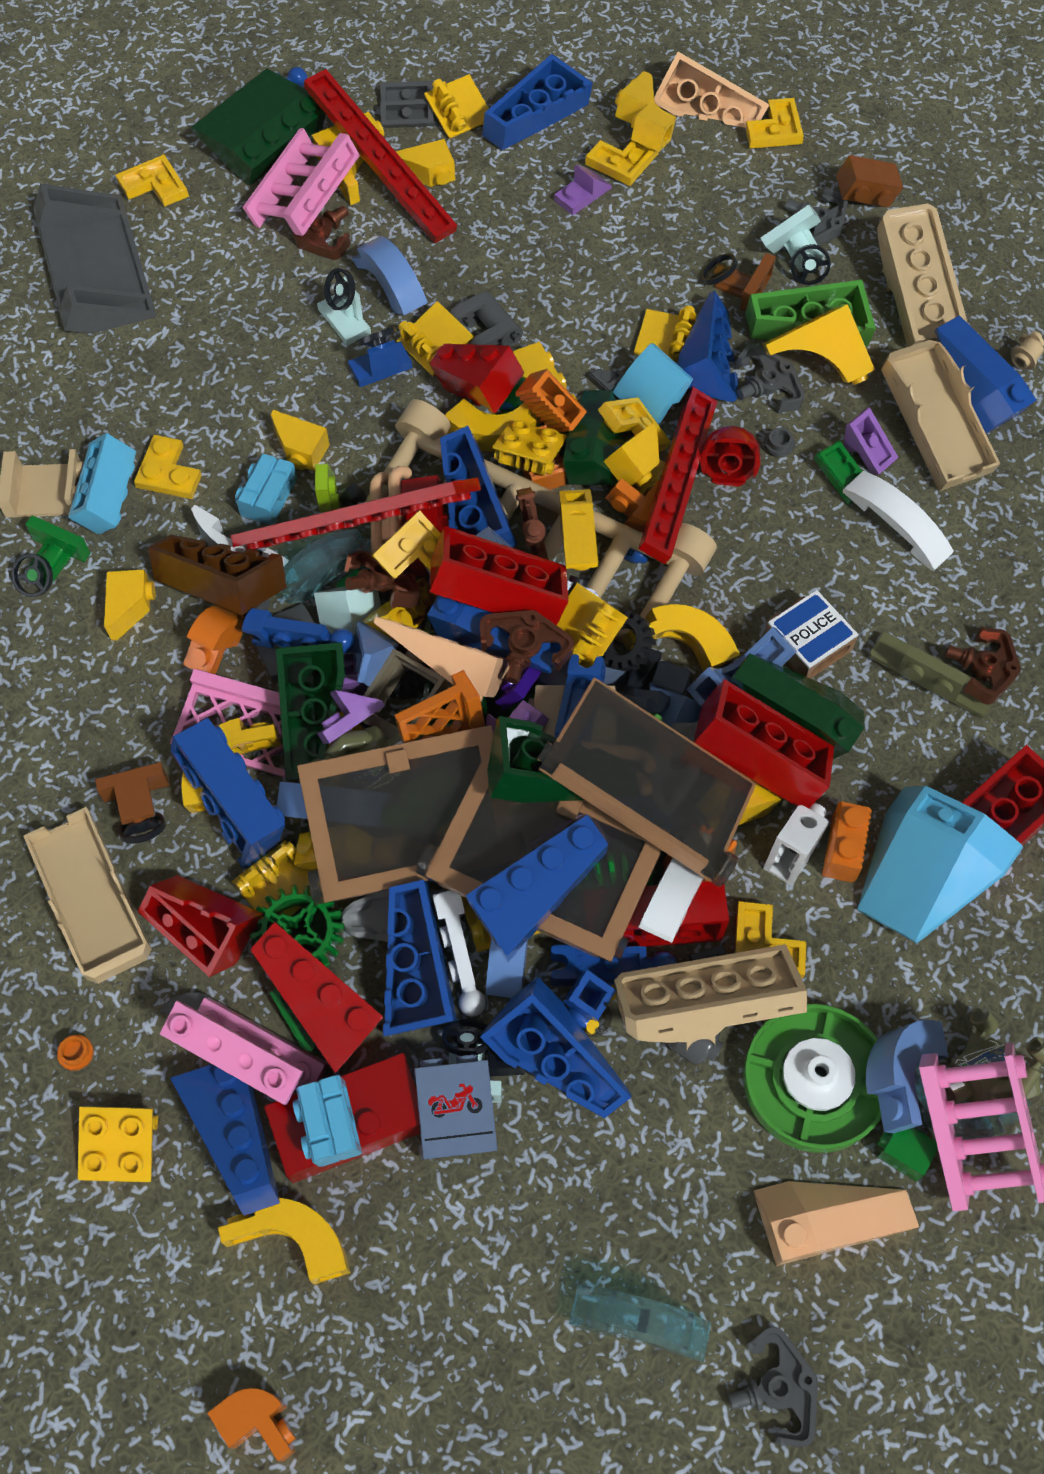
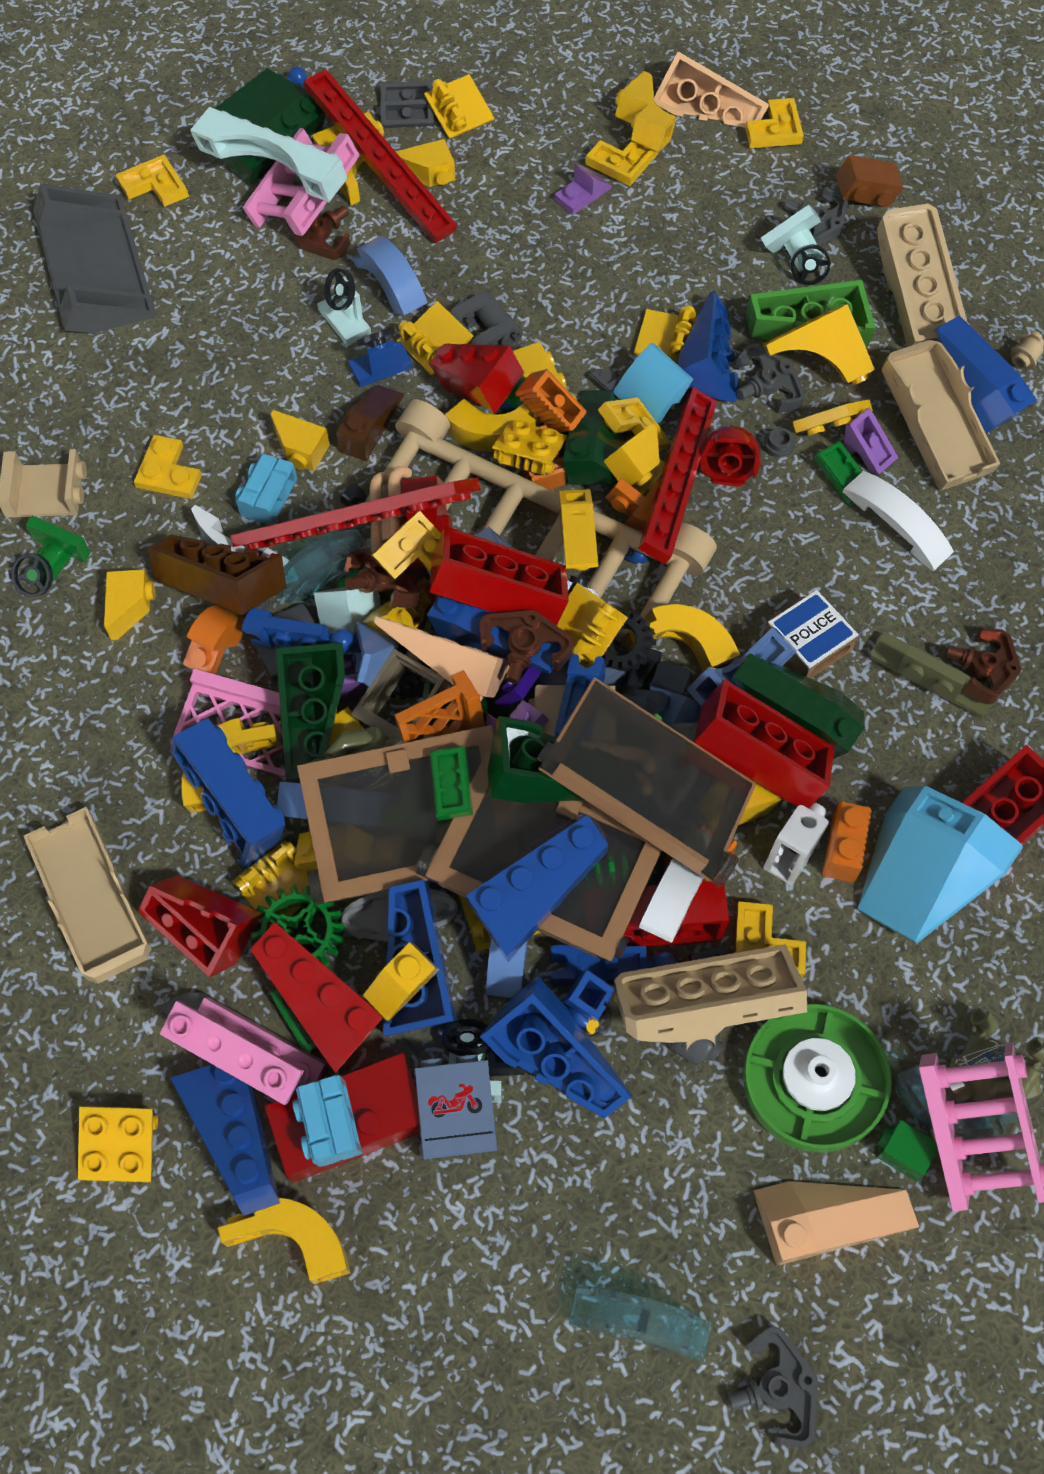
orange plate [57,1035,94,1071] -> none
medium azure brick [68,433,136,534] -> none
dark orange piece [95,762,170,844] -> none
orange brick [207,1388,296,1462] -> none
lime wing [315,464,340,513] -> none
medium lavender slope [317,690,385,744] -> none
white plate [432,890,486,1017] -> none
blue wedge [440,426,518,547] -> none
blue wedge [482,54,593,150] -> none
copper piece [516,487,549,560] -> none
dark orange piece [700,253,776,312] -> none
medium blue arch [866,1020,949,1133] -> none
none -> light aqua arch [190,107,347,202]
none -> reddish brown slope [336,385,404,462]
none -> yellow slope [363,942,440,1021]
none -> green plate [430,745,473,821]
none -> yellow plate [793,399,873,436]

